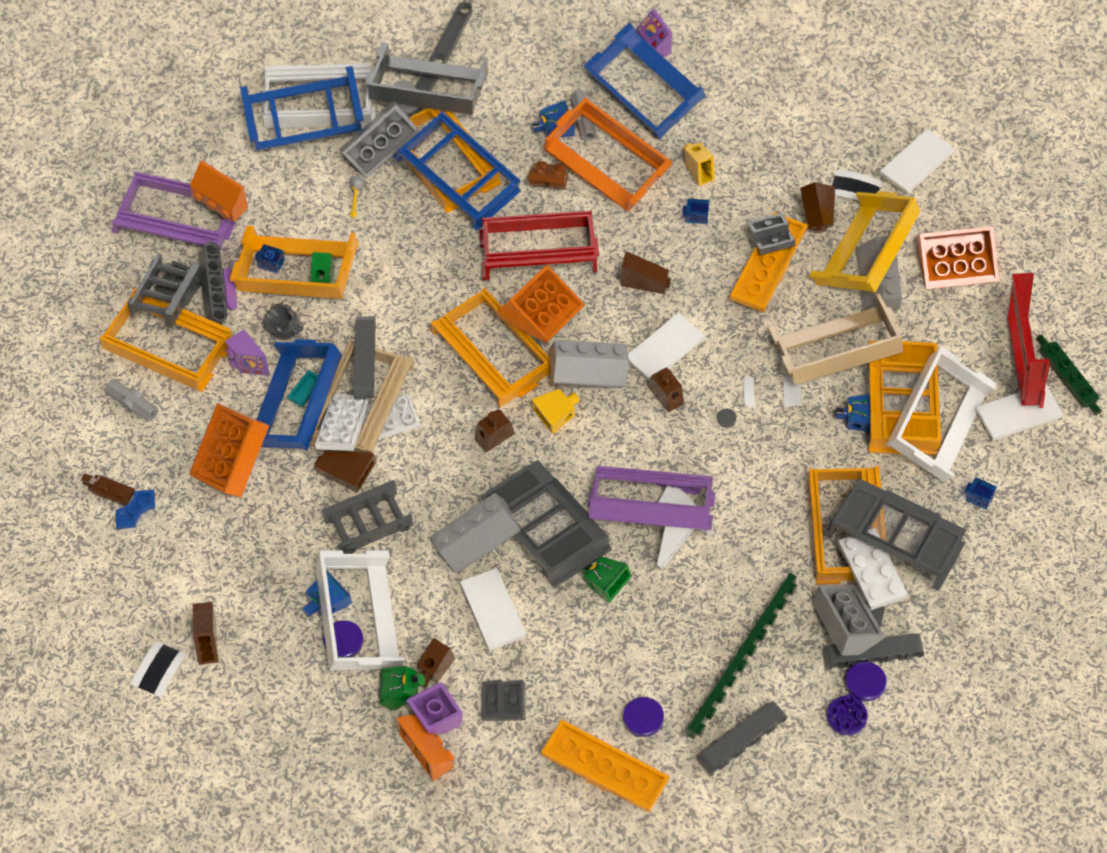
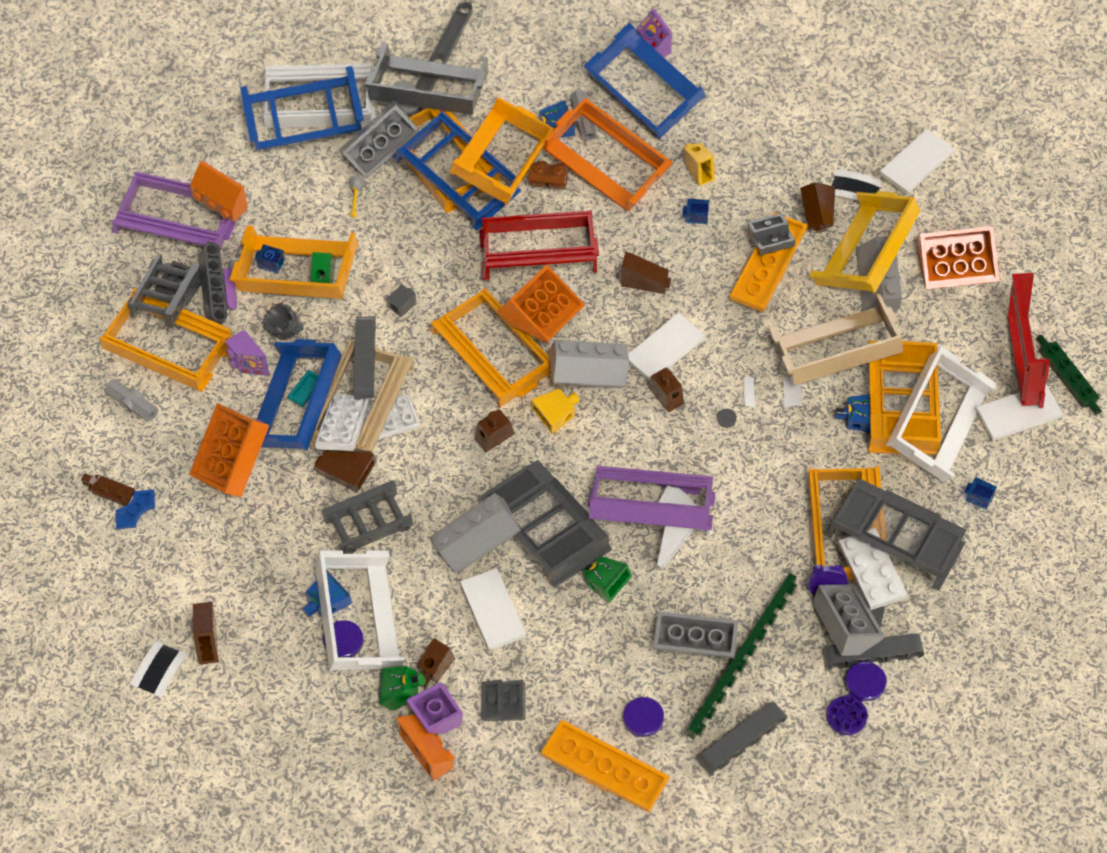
none -> dark grey brick [387,284,417,317]
none -> light orange piece [449,97,554,206]
none -> light grey slope [653,611,738,659]
none -> dark purple tile [808,565,848,595]

